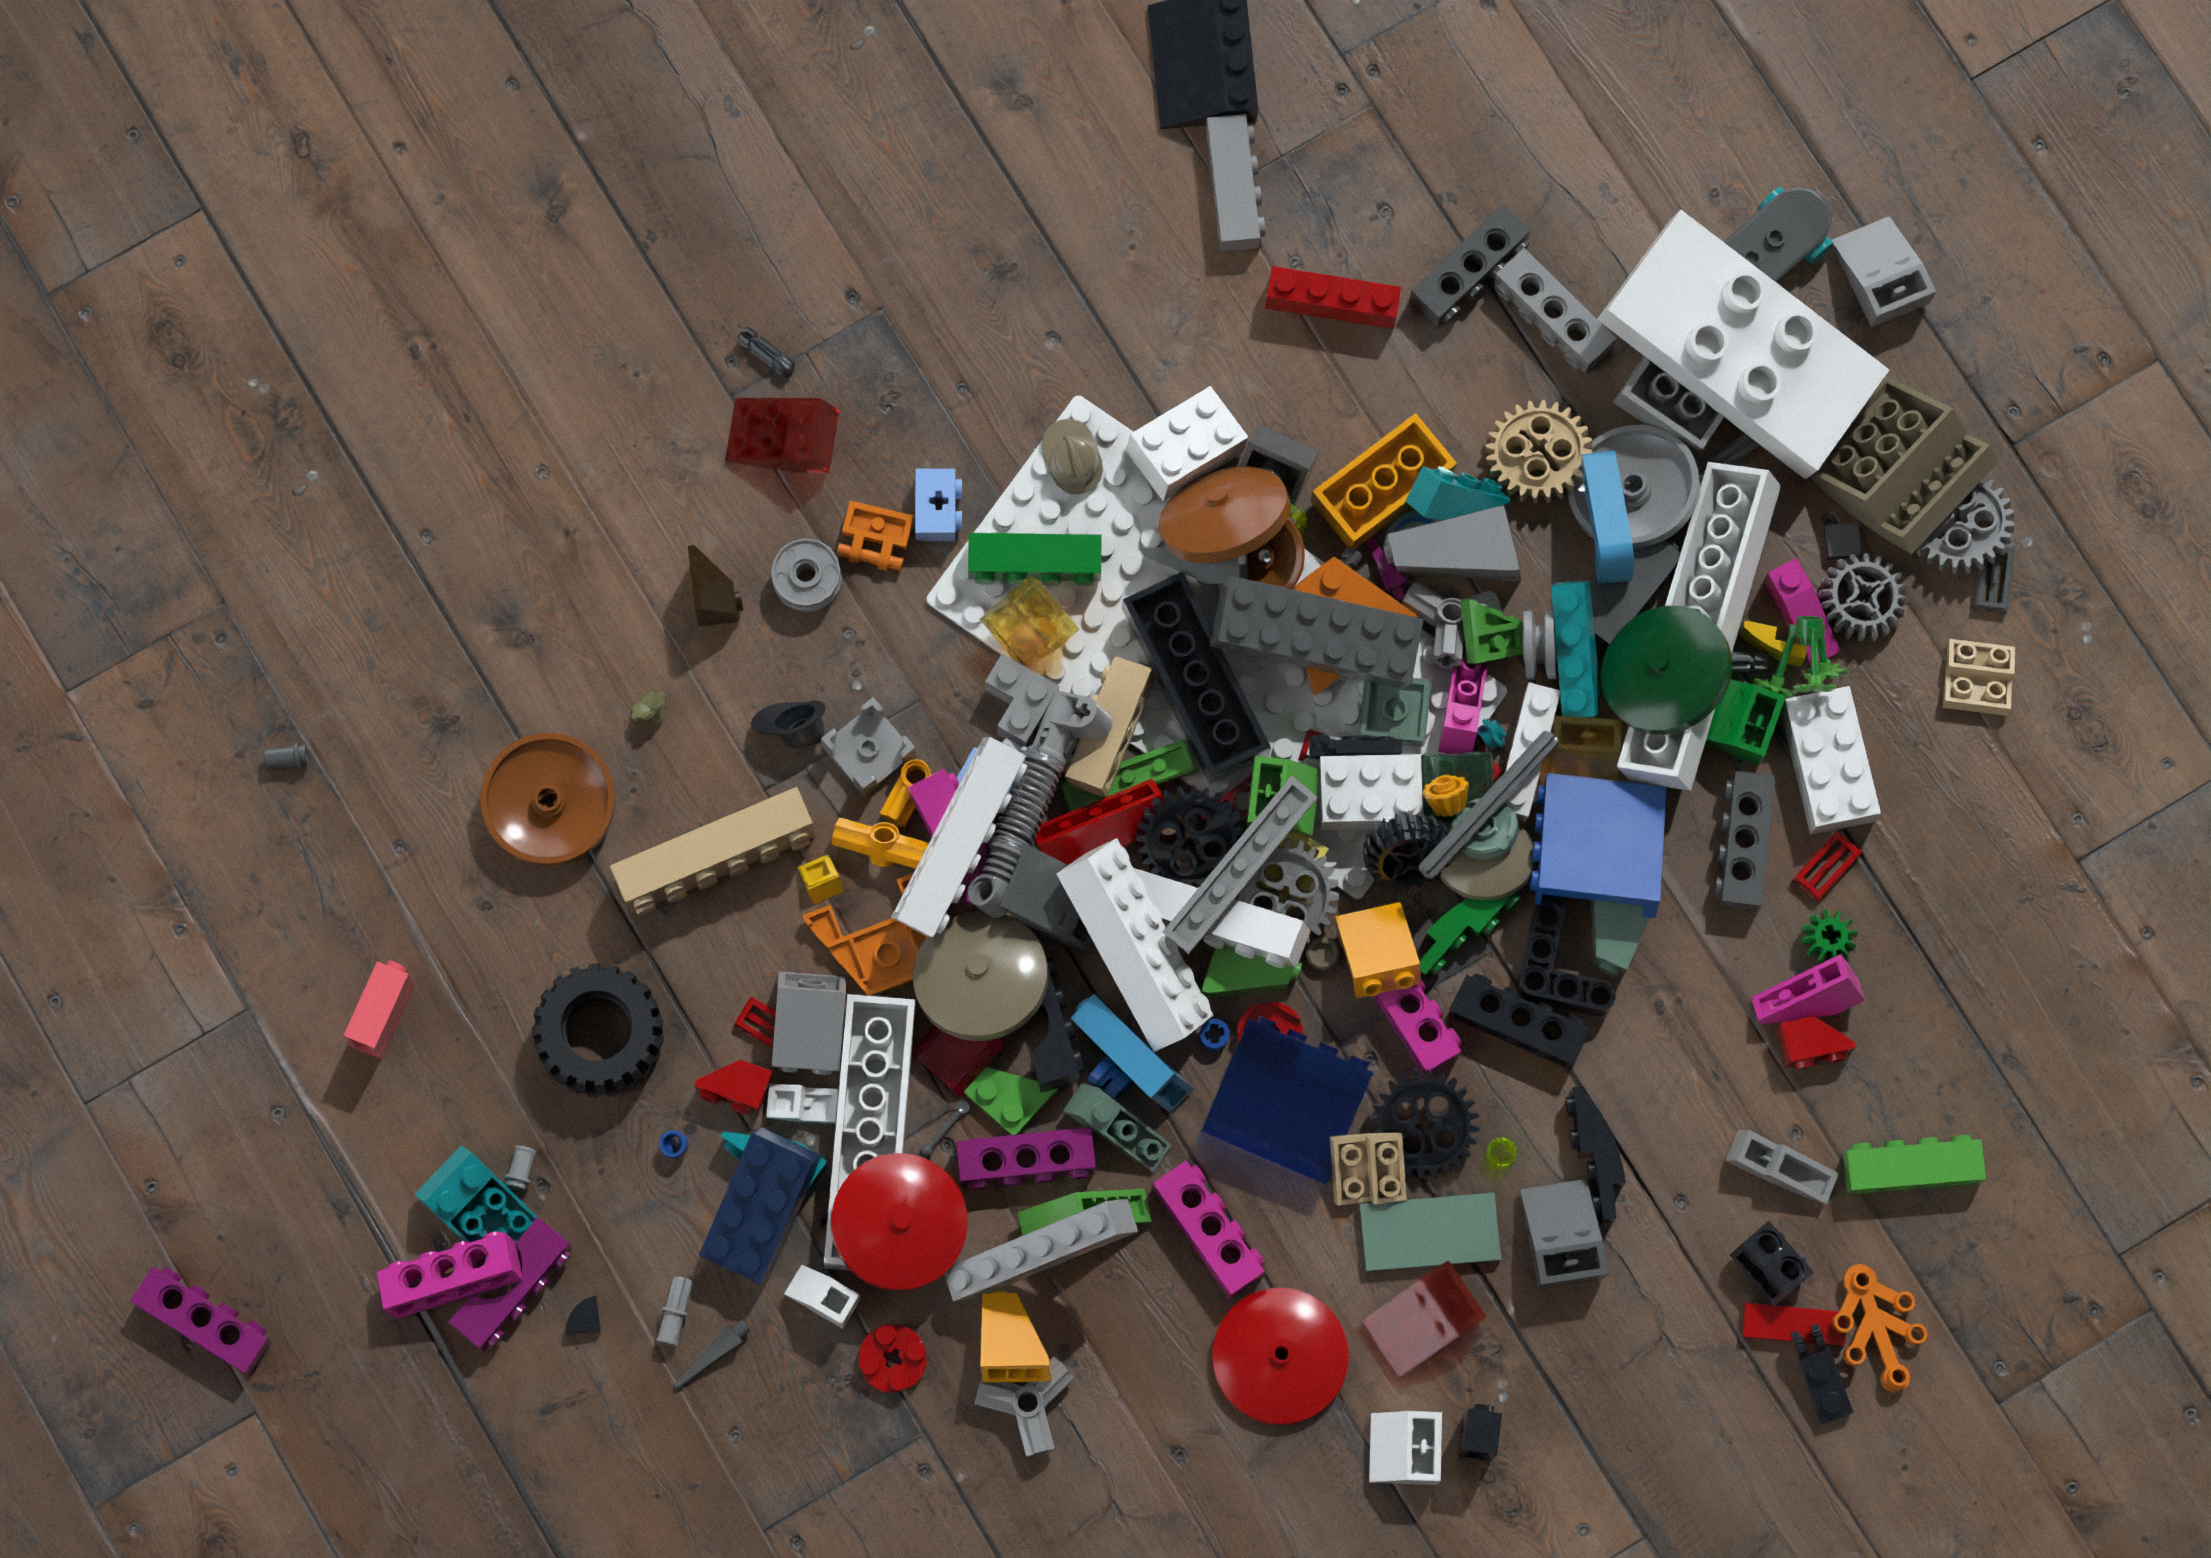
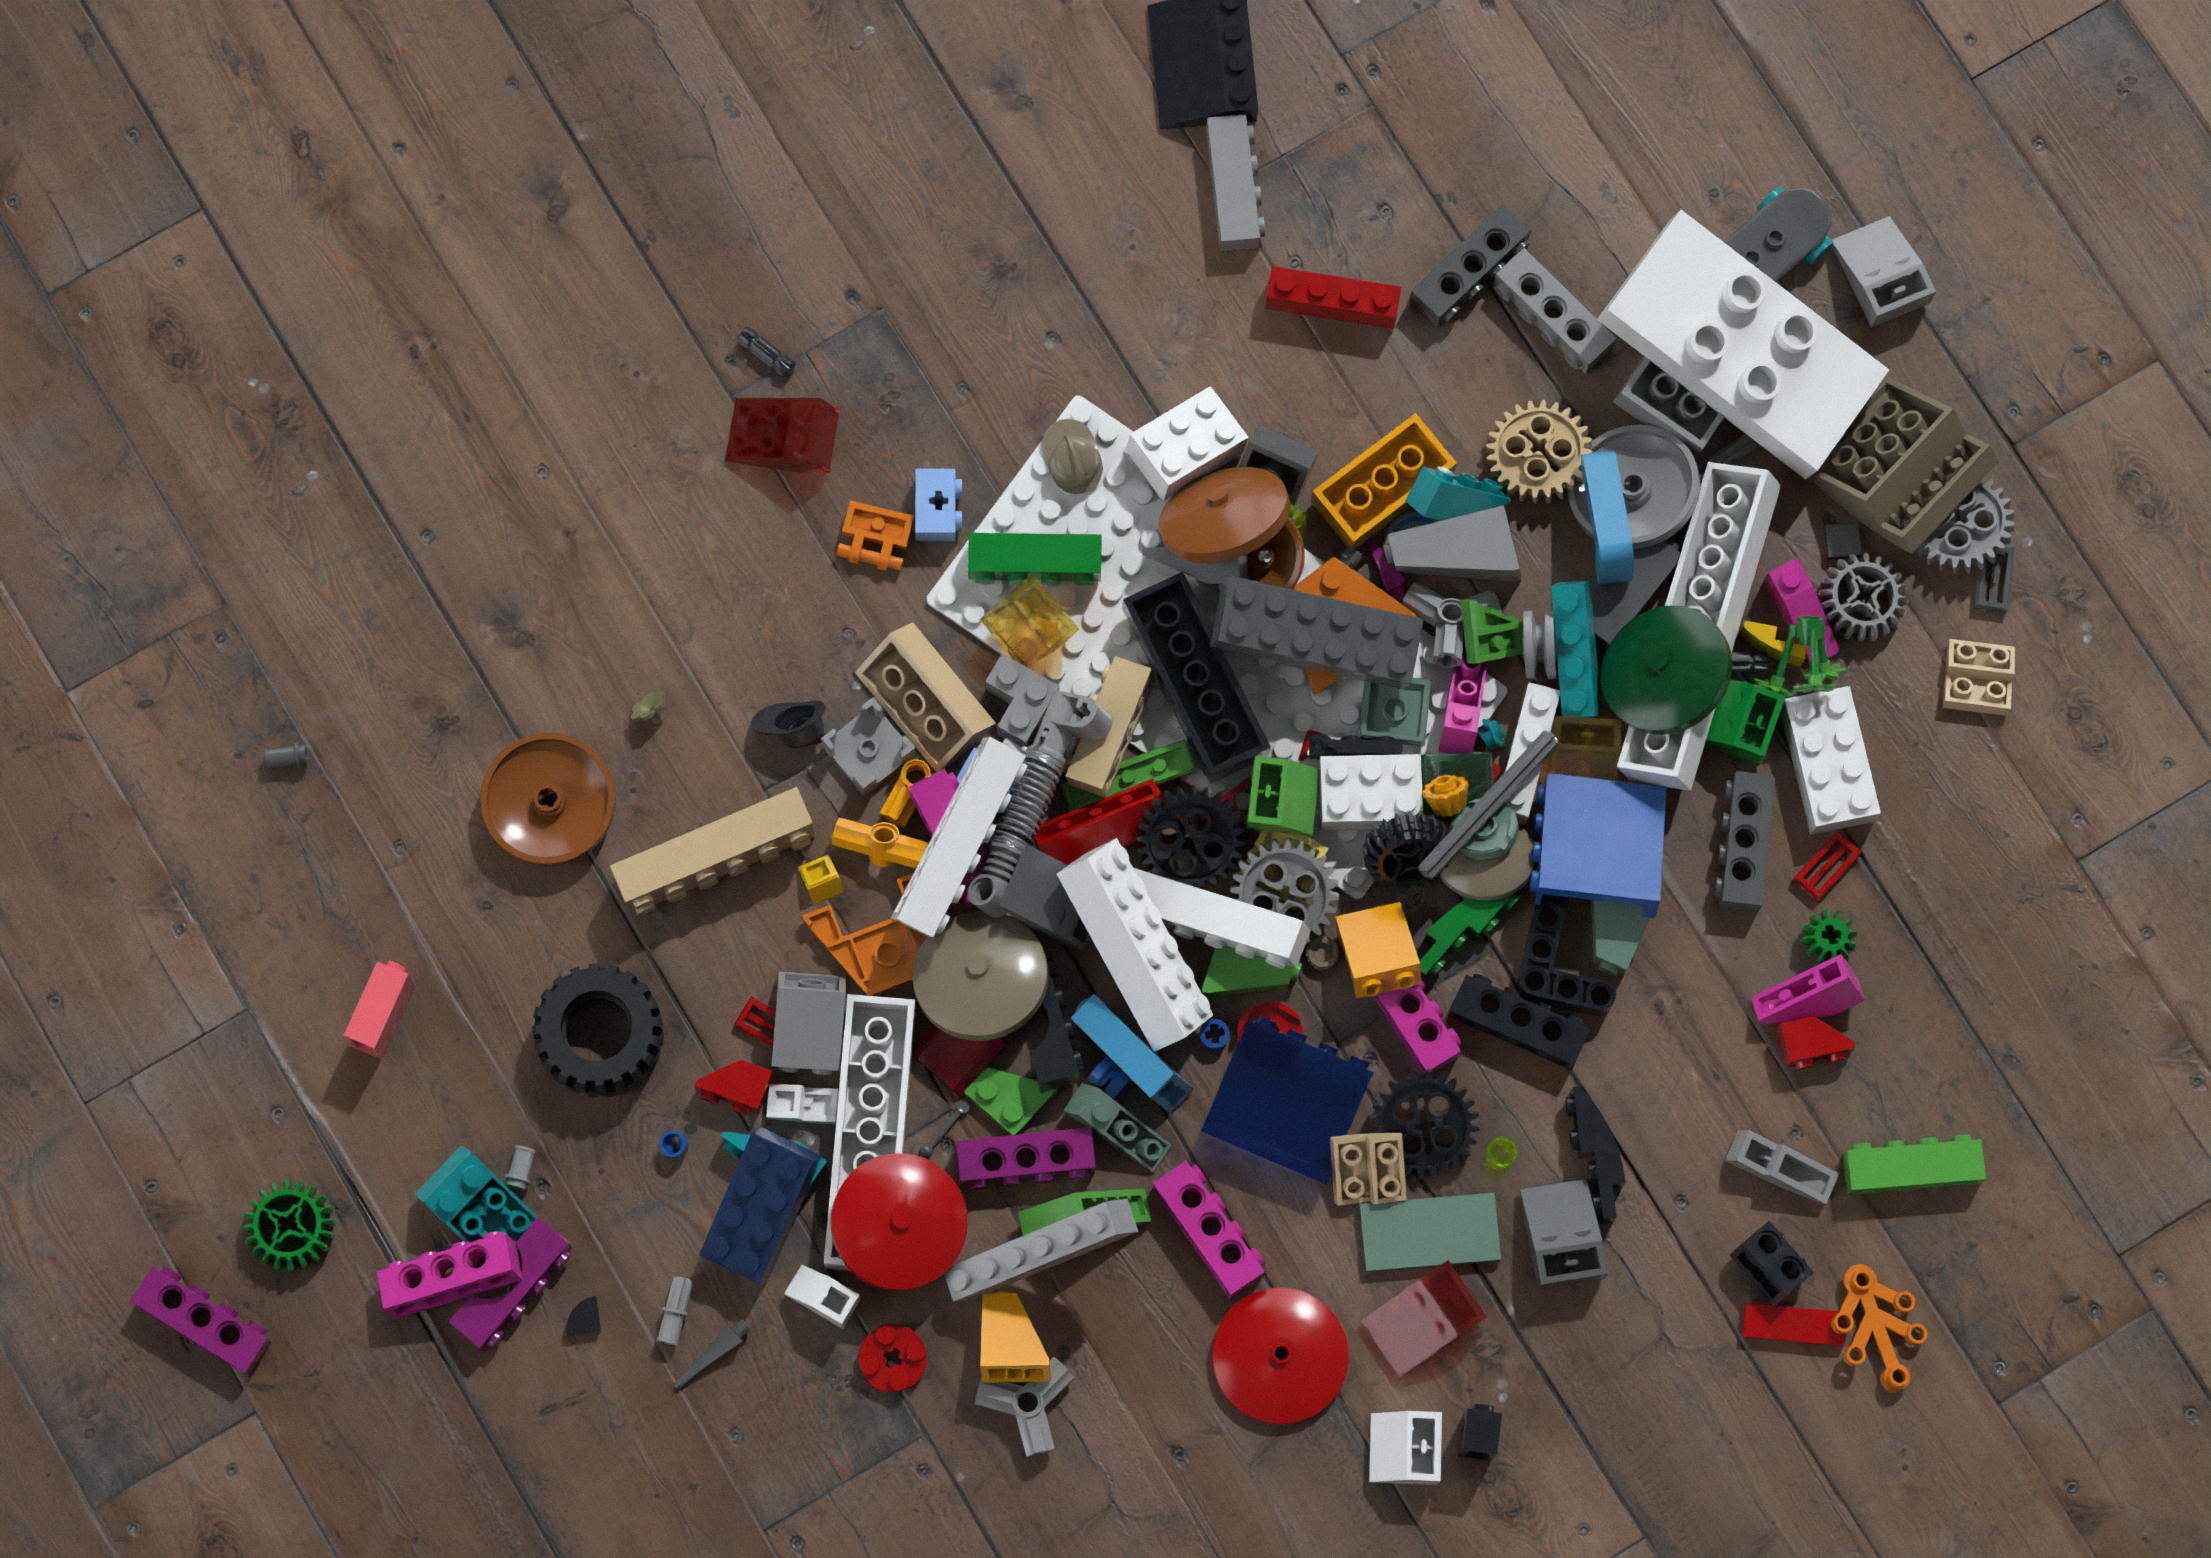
dark brown slope [688,545,743,627] -> none
light grey wheel [771,538,842,613] -> none
light grey plate [1162,776,1318,954] -> none
black hinge [1790,1323,1854,1424] -> none
none -> green gear [242,1179,336,1272]
none -> tan slope [855,623,996,772]

